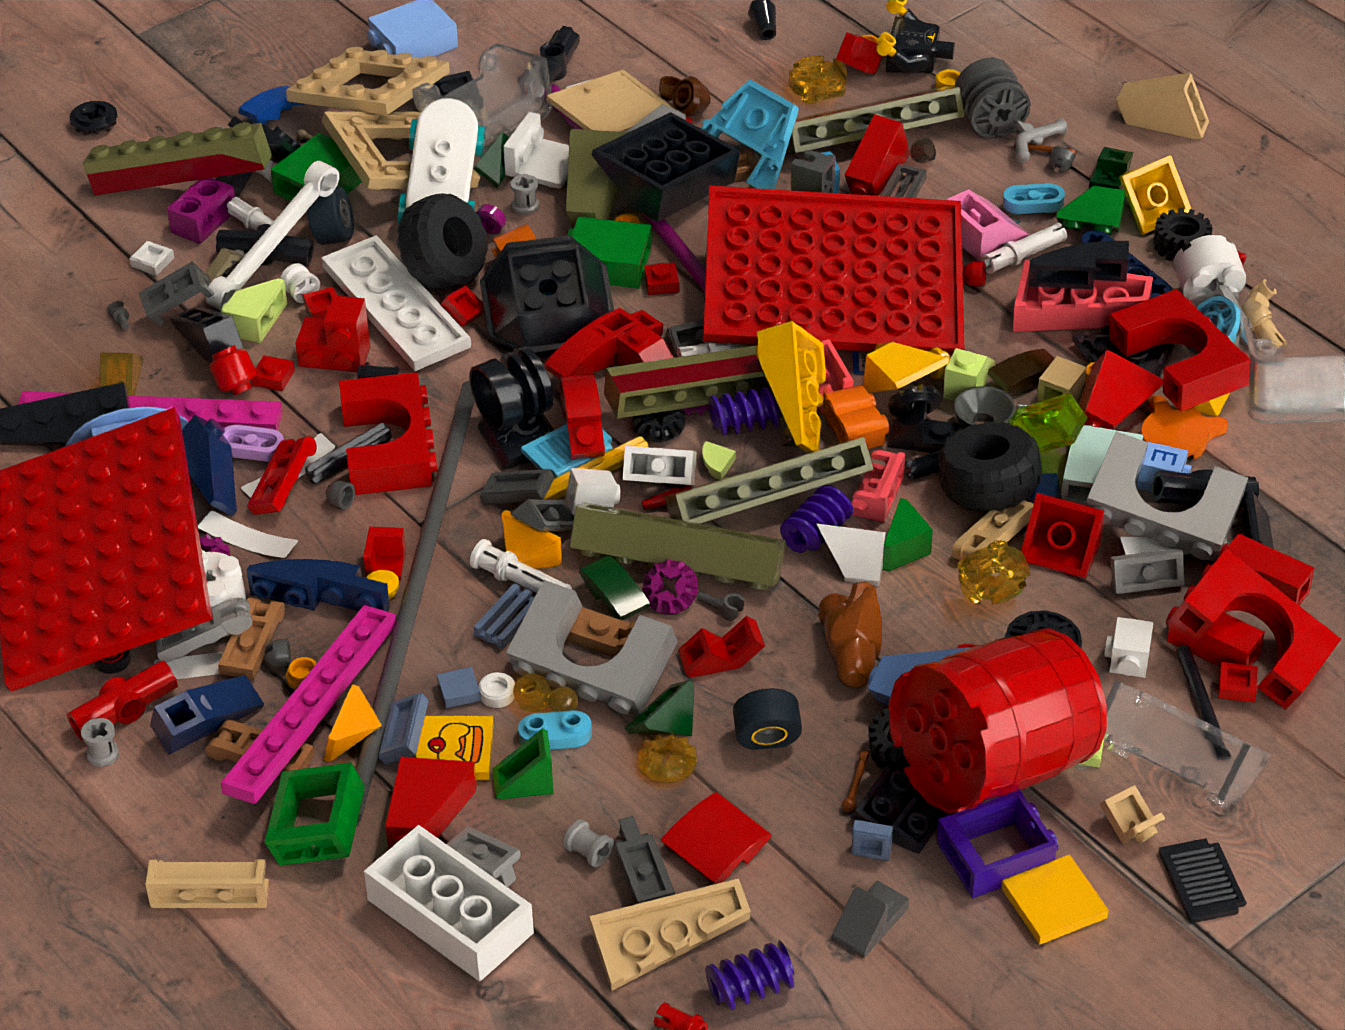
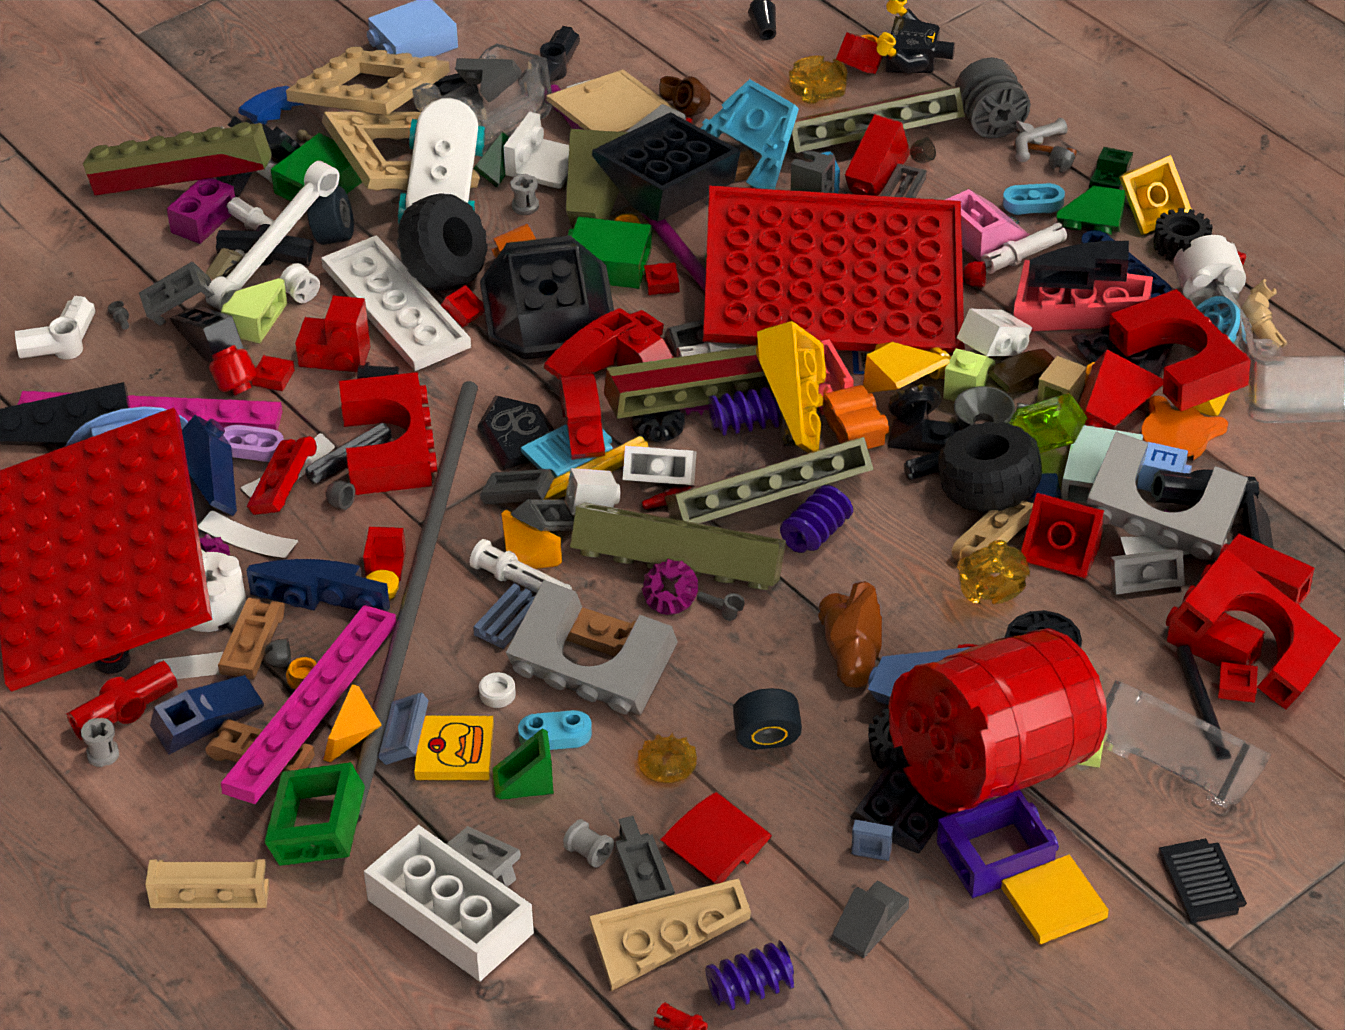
black gear [70,101,118,135] -> none
clear yellow slope [99,353,143,395] -> none
white tile [129,241,174,276] -> none
light grey hinge [155,597,253,663] -> none
red plate [303,287,338,319] -> none
red slope [385,757,477,850] -> none
sand blue tile [437,667,481,709] -> none
black wheel [469,346,553,431] -> none
magenta tile [476,204,506,234] -> none
clear yellow plate [513,673,578,712] -> none
dark green slope [579,555,650,620] -> none
dark green slope [625,680,694,736] -> none
red slope [678,616,765,678] -> none
yellowish green tile [702,441,736,480] -> none
white slope [817,524,888,586] -> none
dark orange hinge [841,749,870,813] -> none
coral hinge [851,450,905,523] -> none
green slope [882,498,933,571] -> none
yellow tile [935,69,960,89] -> none
tan bracket [1099,785,1165,844] -> none
white brick [1104,617,1153,678] -> none
tan slope [1116,72,1209,140] -> none
none -> white piece [15,296,95,359]
none -> dark grey slope [455,58,522,102]
none -> white brick [957,309,1033,356]

